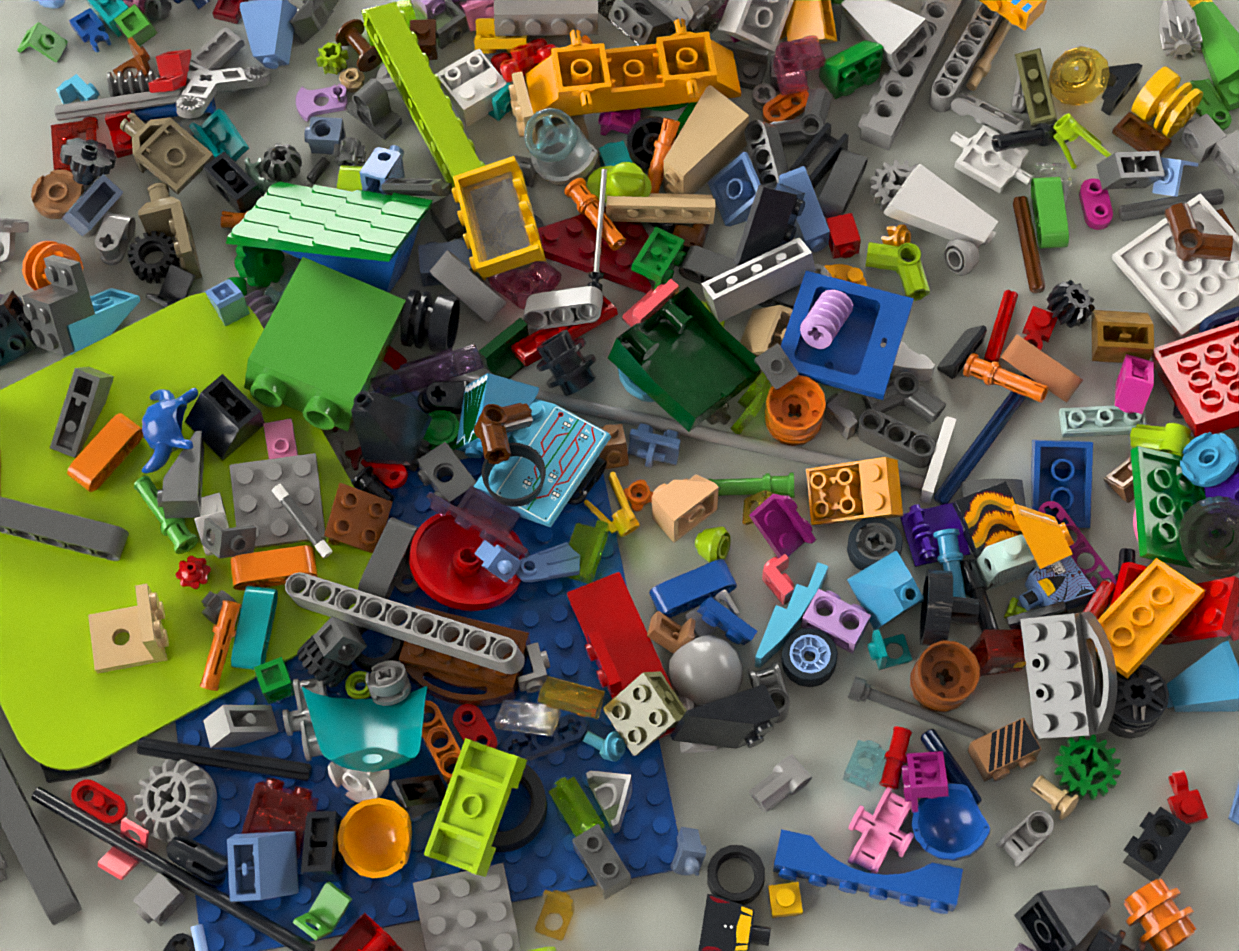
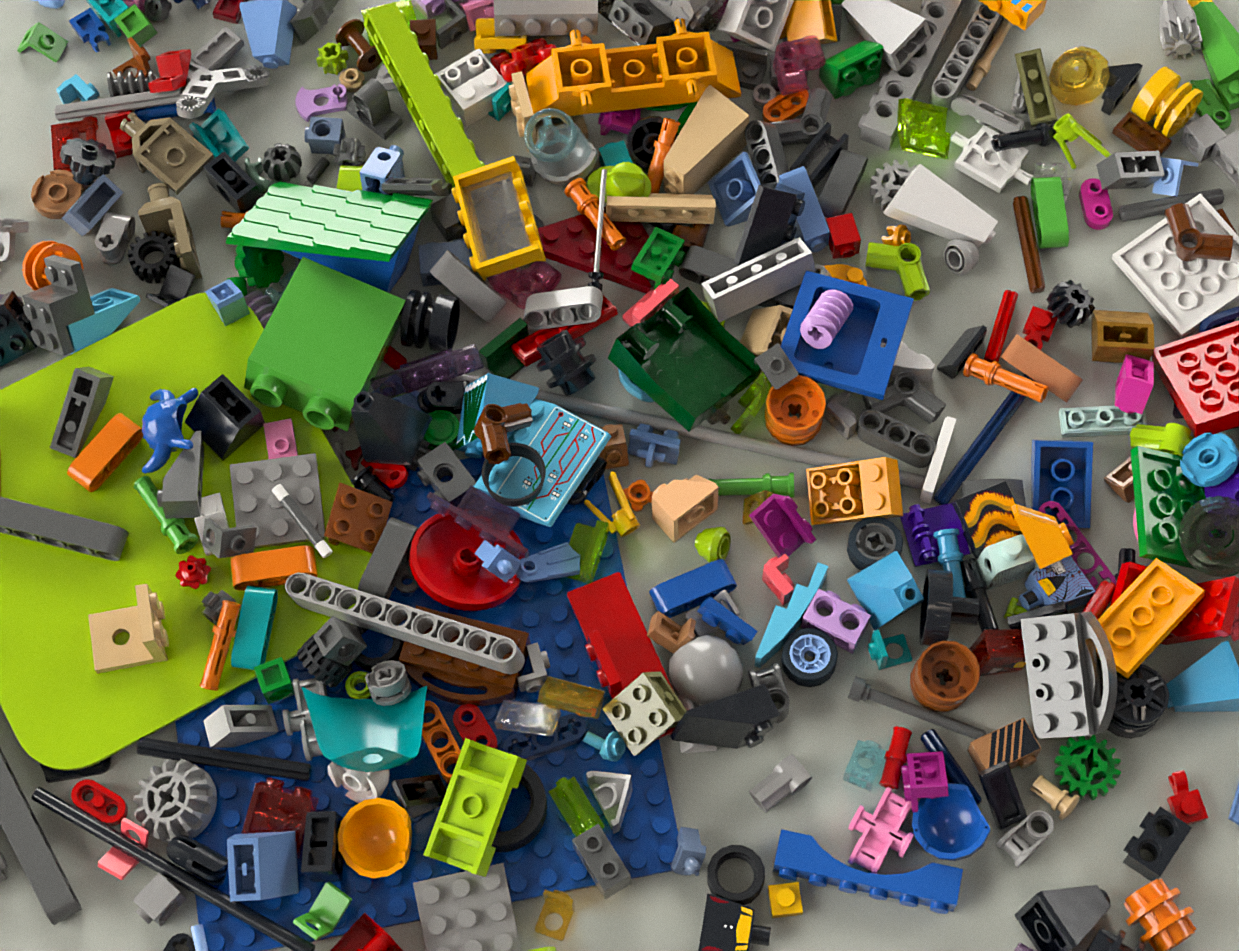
none -> clear neon green slope [897,98,951,160]
none -> black tile [978,761,1027,829]

